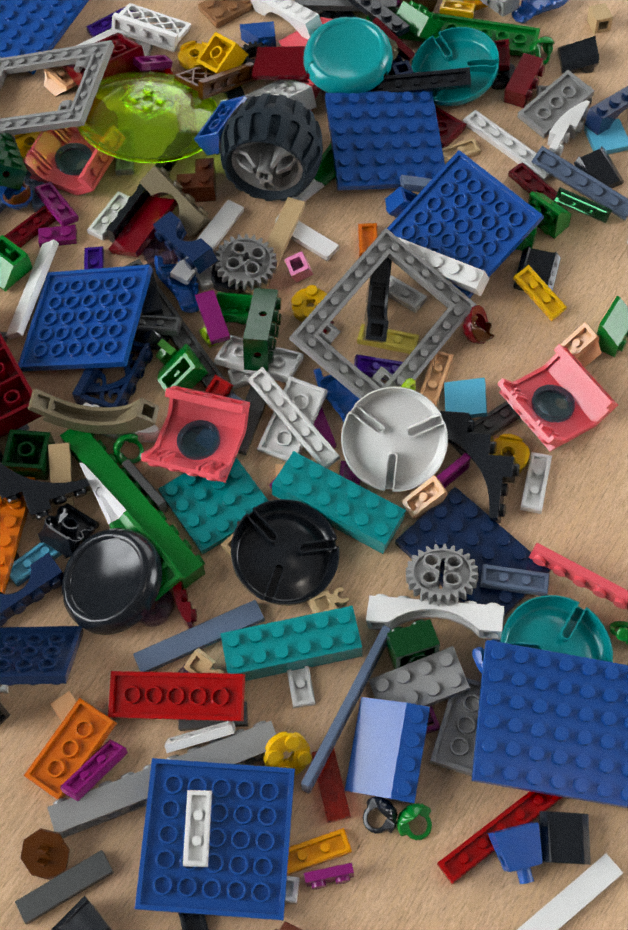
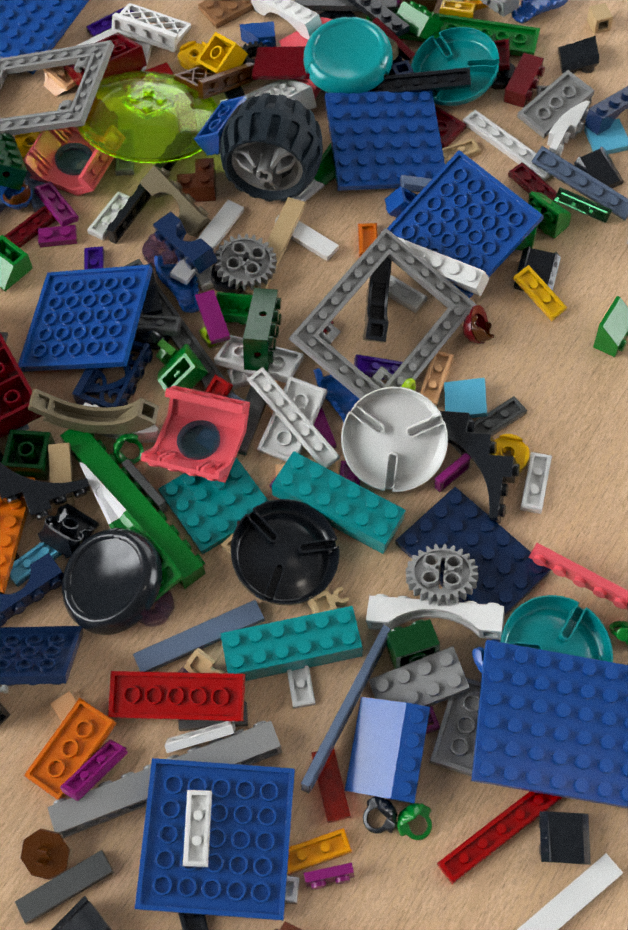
white tile [6,239,59,340] -> none
dark red tile [109,196,178,257] -> none
magenta plate [133,54,173,72] -> none
dark red slope [173,582,197,629] -> none
yellow plate [263,731,312,776] -> none
bright pink brick [284,251,314,283] -> none
yellow plate [291,285,327,322] -> none
light yellow tile [357,324,419,354] -> none
light nougat slope [401,475,448,519] -> none
sand blue tile [480,564,550,596] -> none
blue torso [488,822,542,884] -> none
coral panel [497,344,618,451] -> none
green piece [529,36,555,64] -> none
light nougat slope [560,322,602,367] -> none

